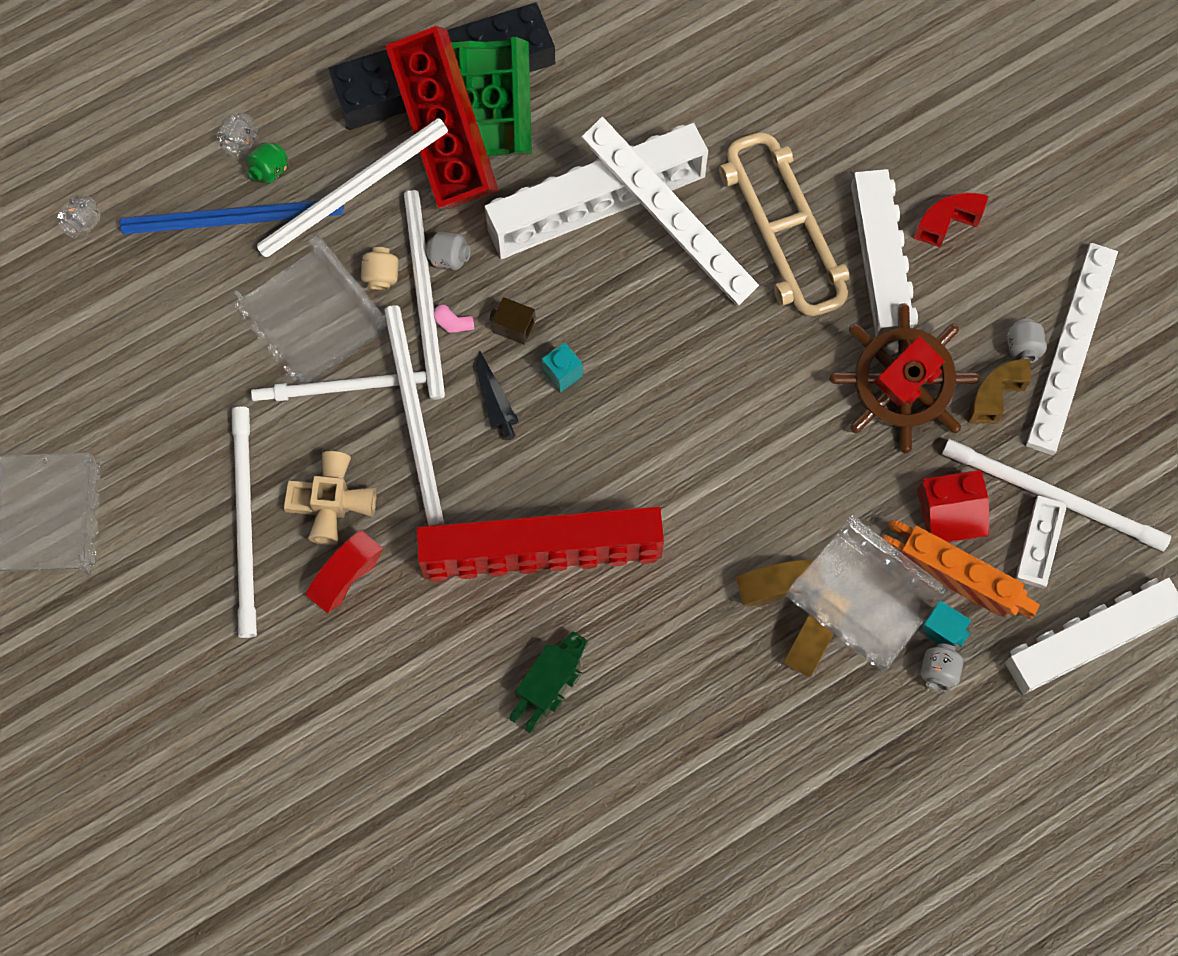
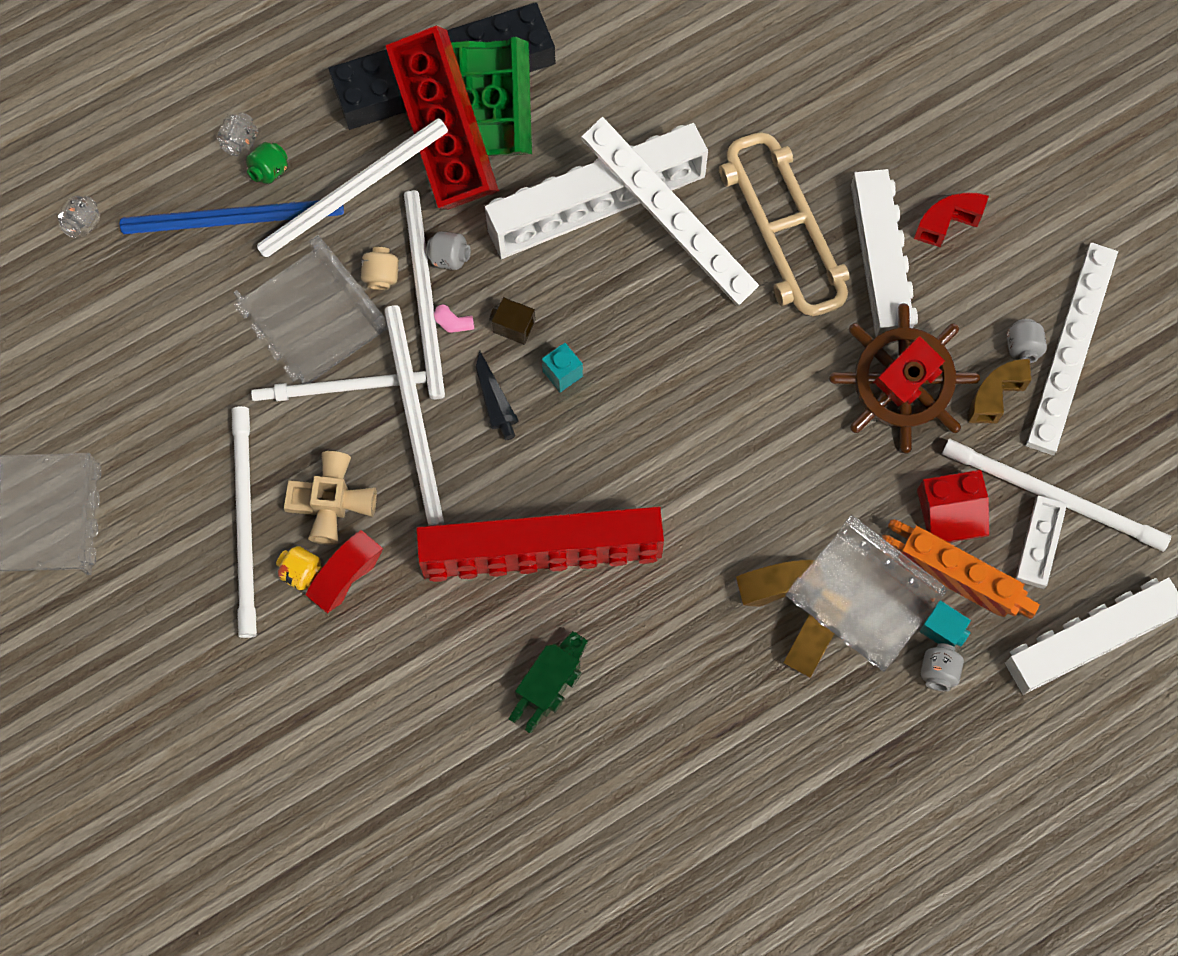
none -> yellow head [276,546,322,591]

